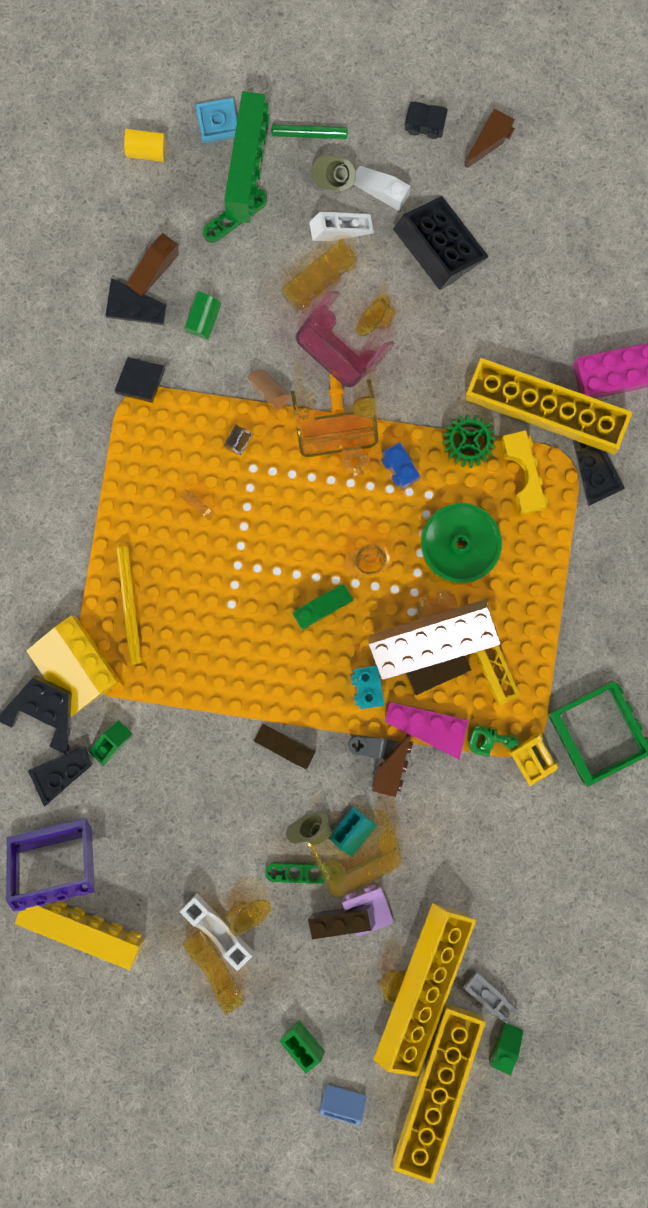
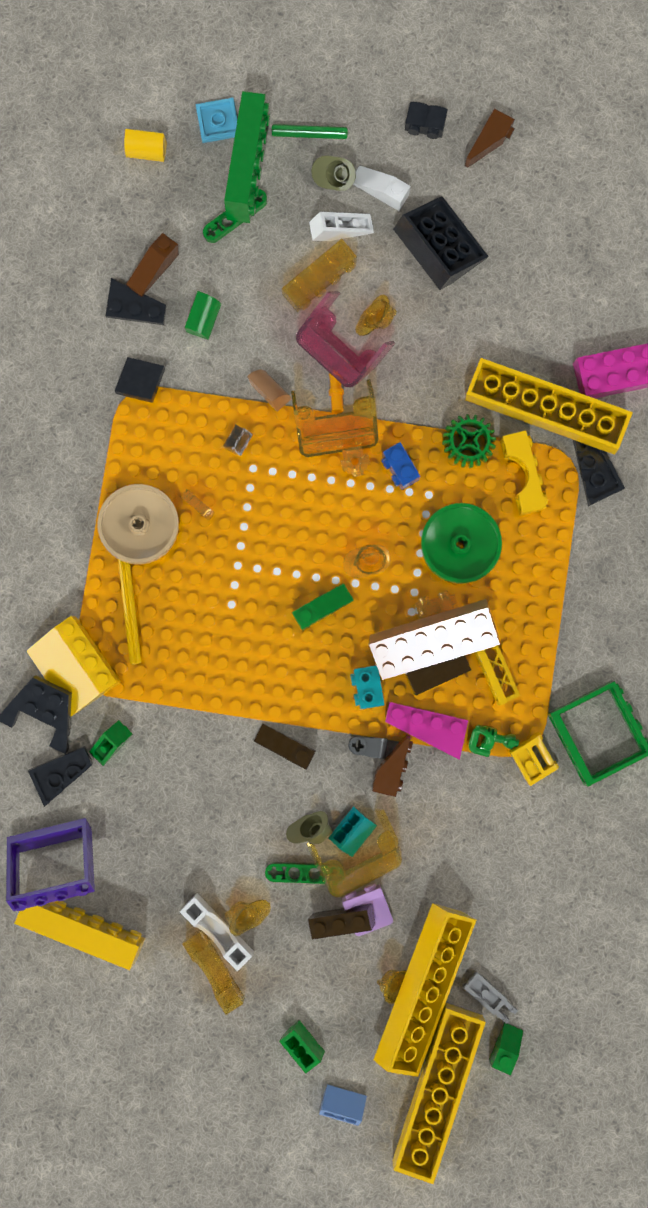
none -> tan dish [97,484,179,564]

